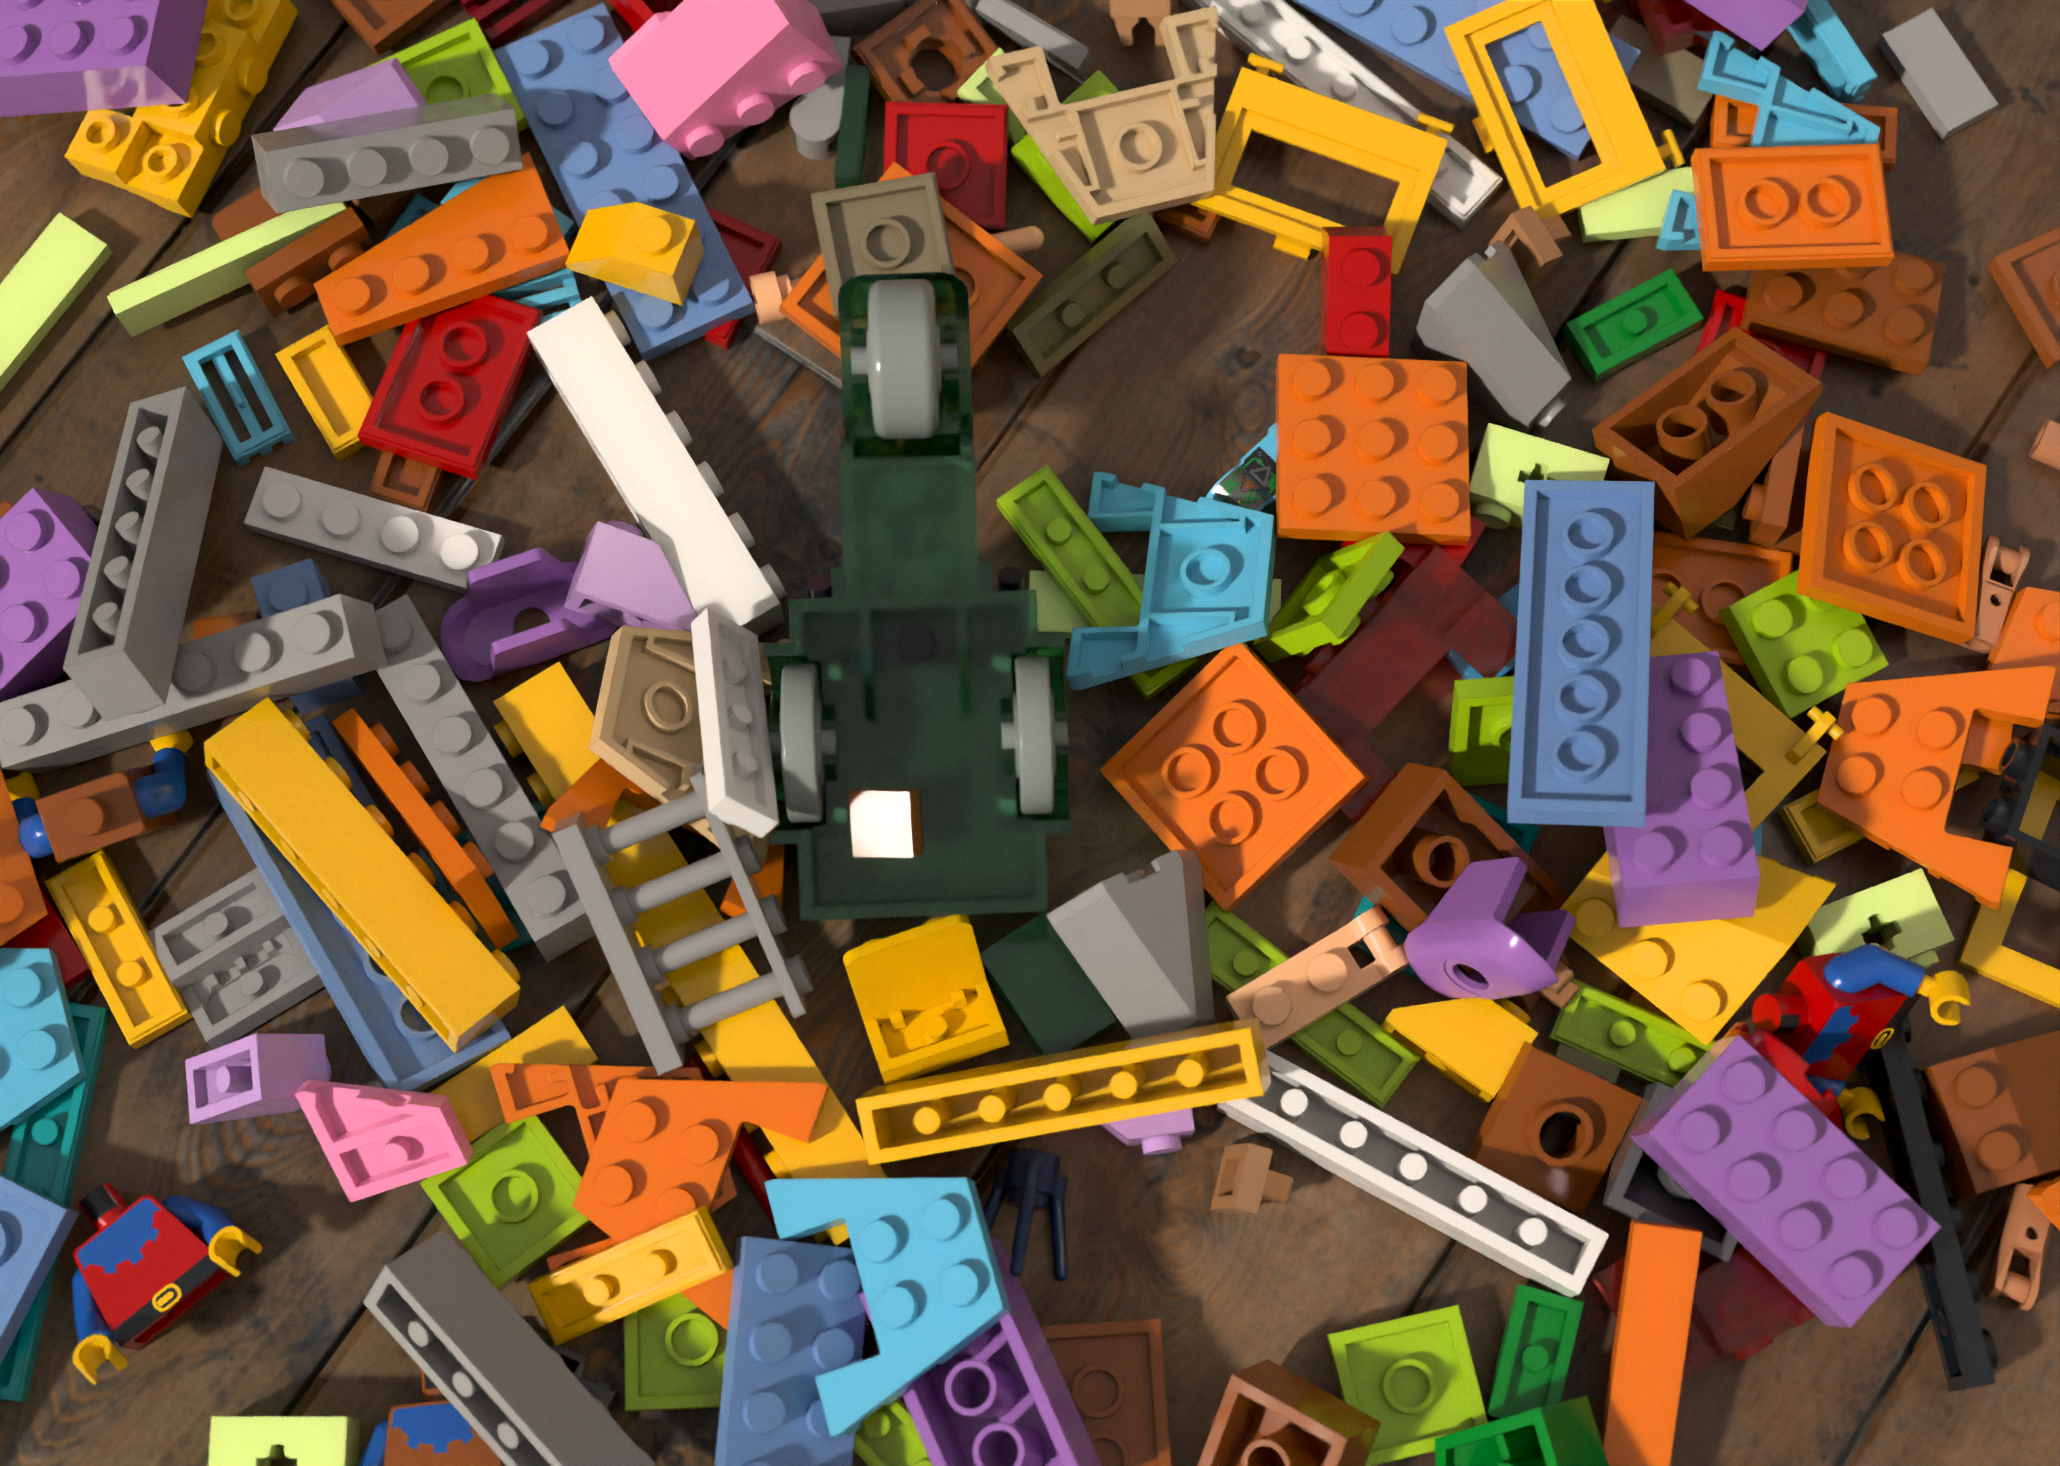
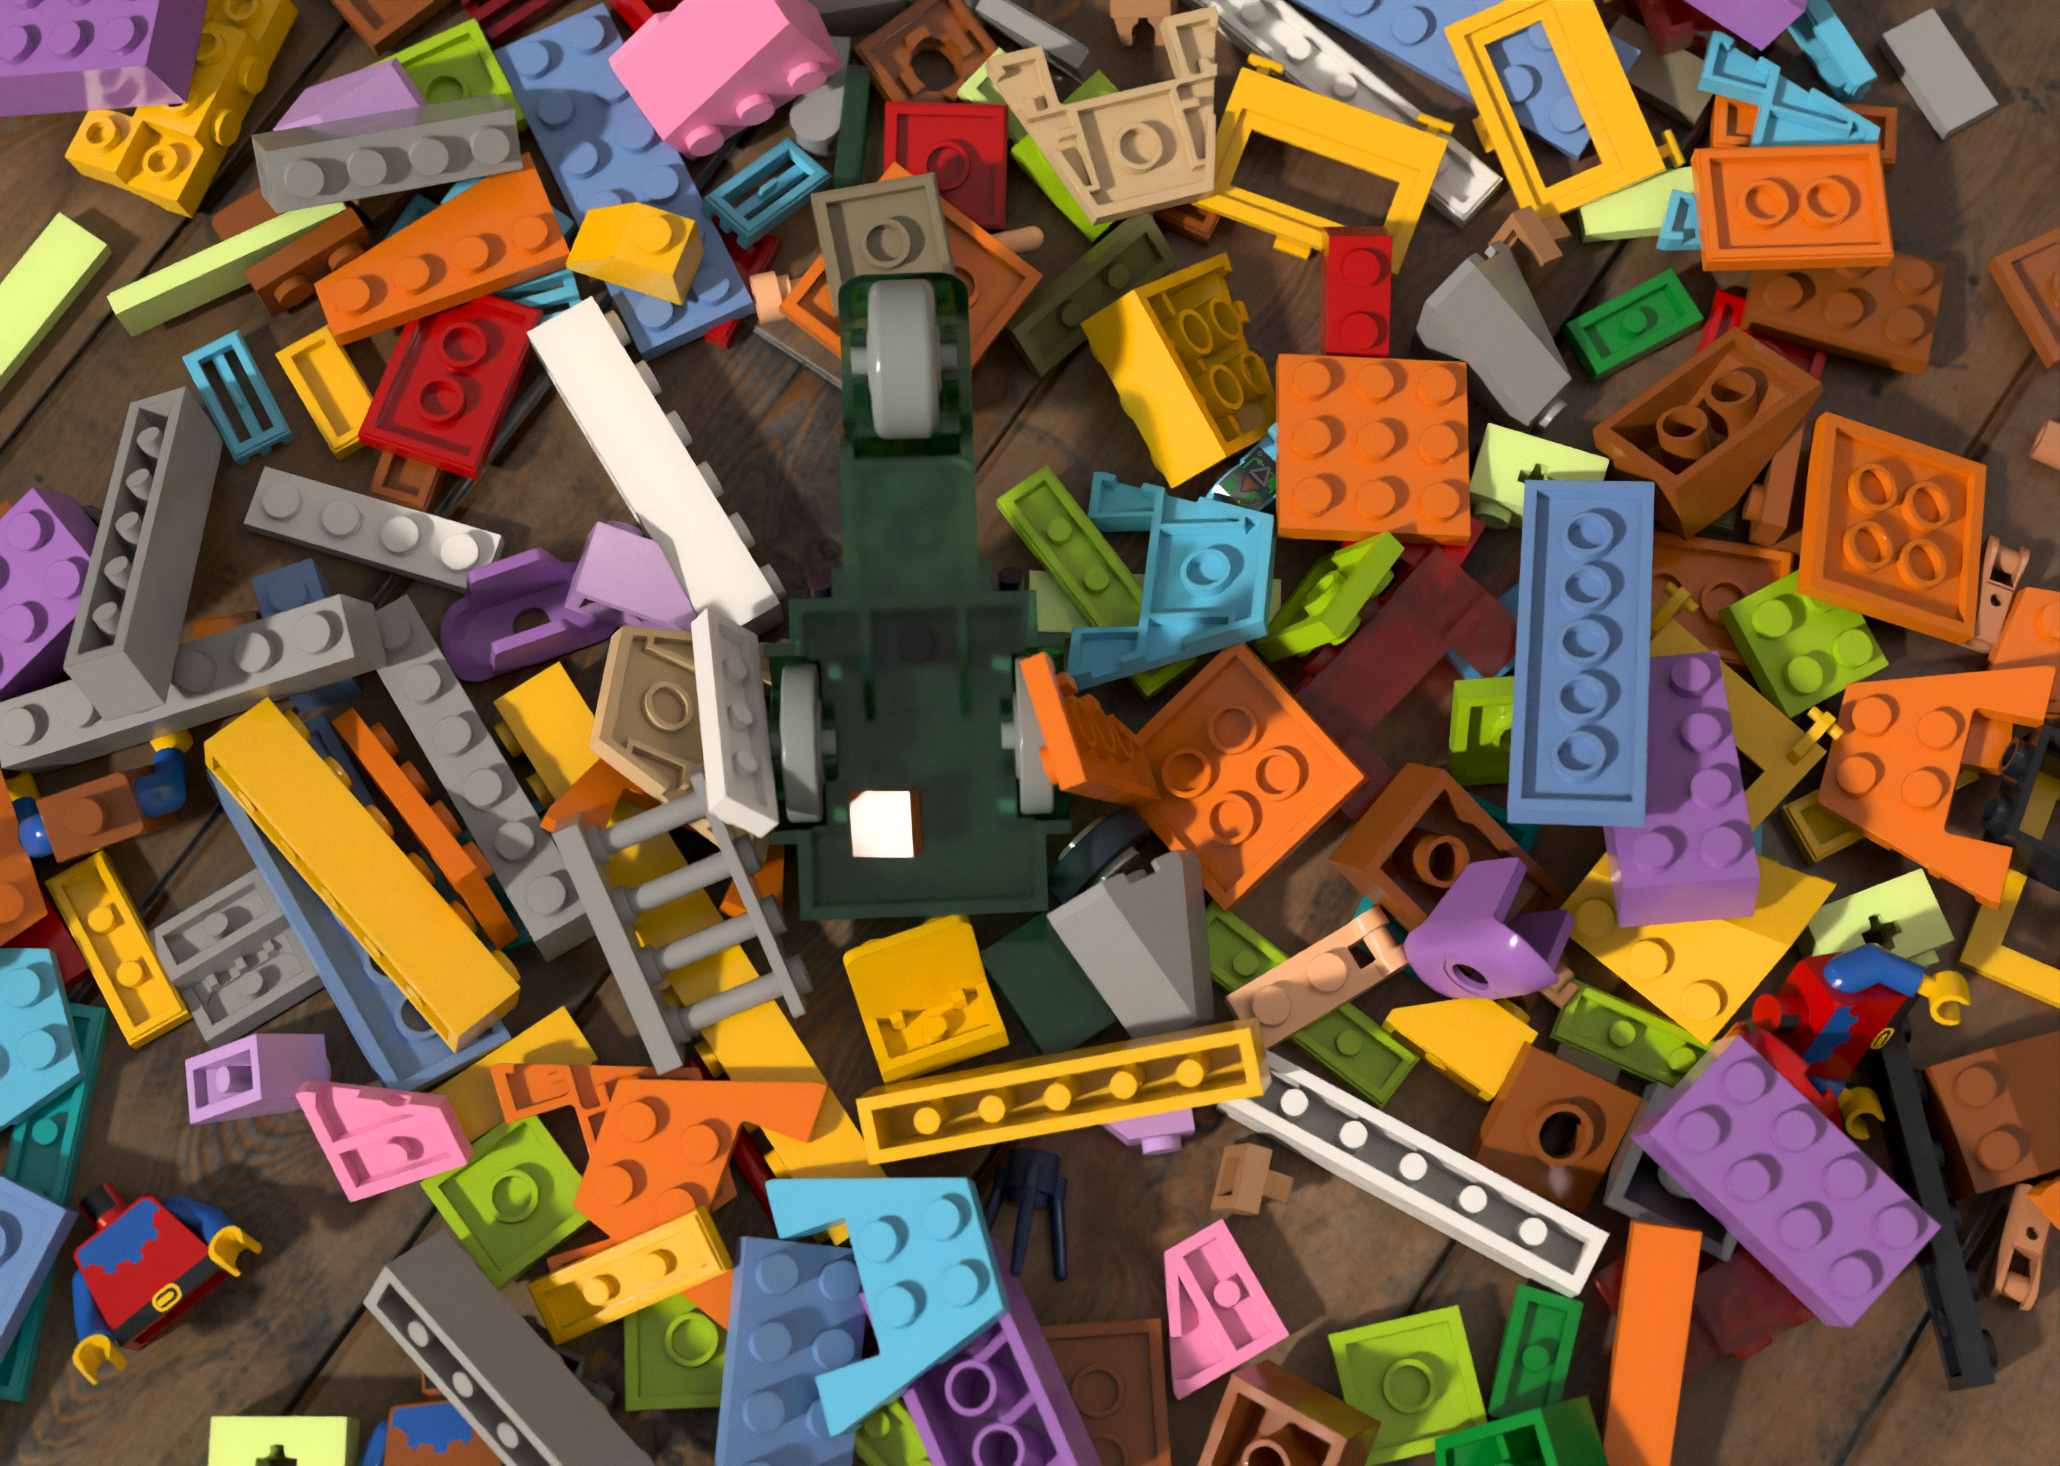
none -> medium azure tile [701,137,832,250]
none -> orange wing [1019,652,1161,809]
none -> black wheel [1046,806,1151,904]
none -> yellow wedge [1080,252,1276,489]
none -> bright pink wing [1164,1219,1290,1402]

